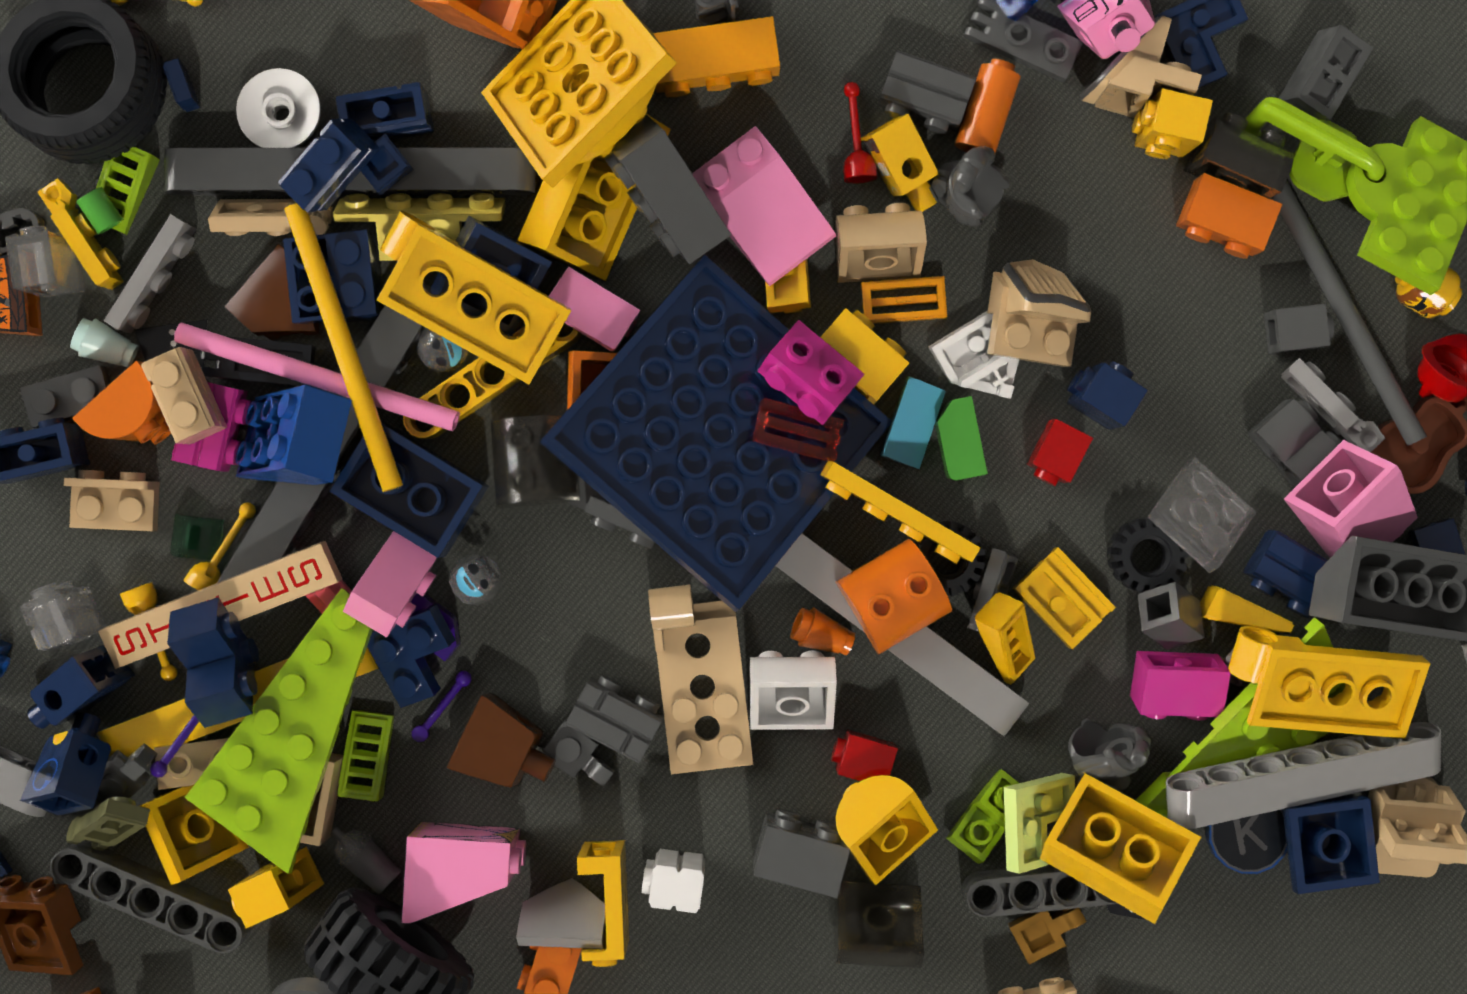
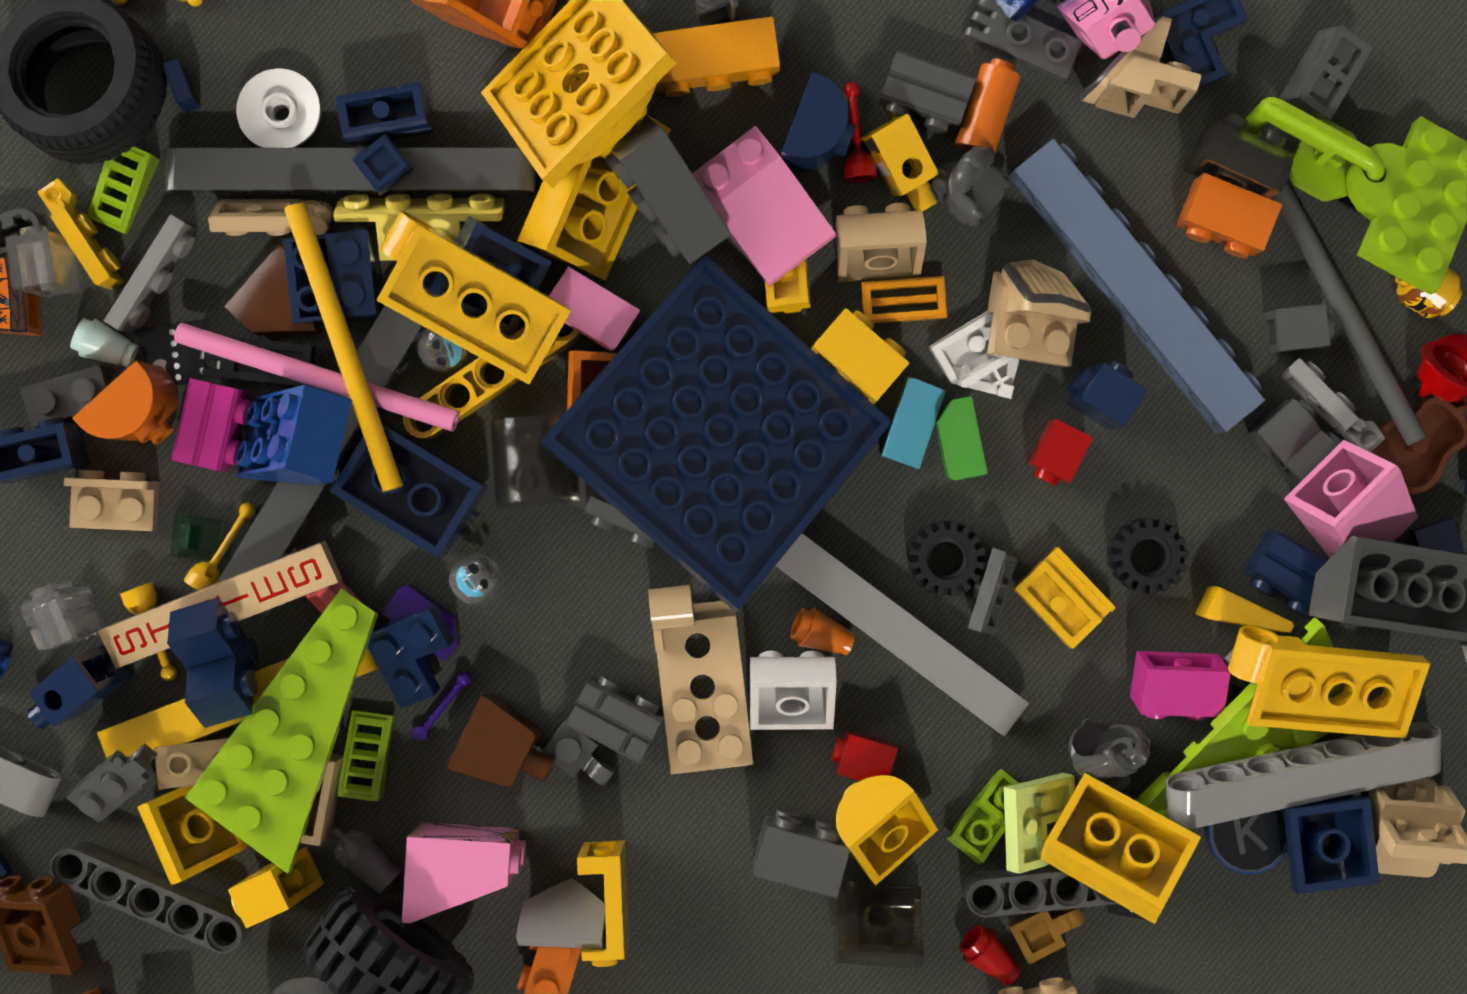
dark blue torso [20,712,111,815] -> none
olive hinge [66,797,150,851] -> none
bright green hinge [76,187,124,235] -> none
tan brick [141,347,227,445] -> none
dark purple hinge [150,715,199,778] -> none
dark blue brick [278,118,380,213] -> none
bright pink brick [343,531,437,638] -> none
white brick [641,849,705,913] -> none
clear red tile [752,398,844,462] -> none
dark pink brick [757,320,865,425] -> none
yellow plate [820,460,980,564] -> none
orange brick [835,539,952,655] -> none
yellow slope [975,592,1036,685] -> none
yellow brick [1132,88,1213,159] -> none
dark grey brick [1138,582,1205,650] -> none
clear plate [1147,457,1257,573] -> none
none -> dark blue brick [781,71,857,173]
none -> red cone [959,925,1021,986]
none -> sand blue brick [1008,138,1265,434]

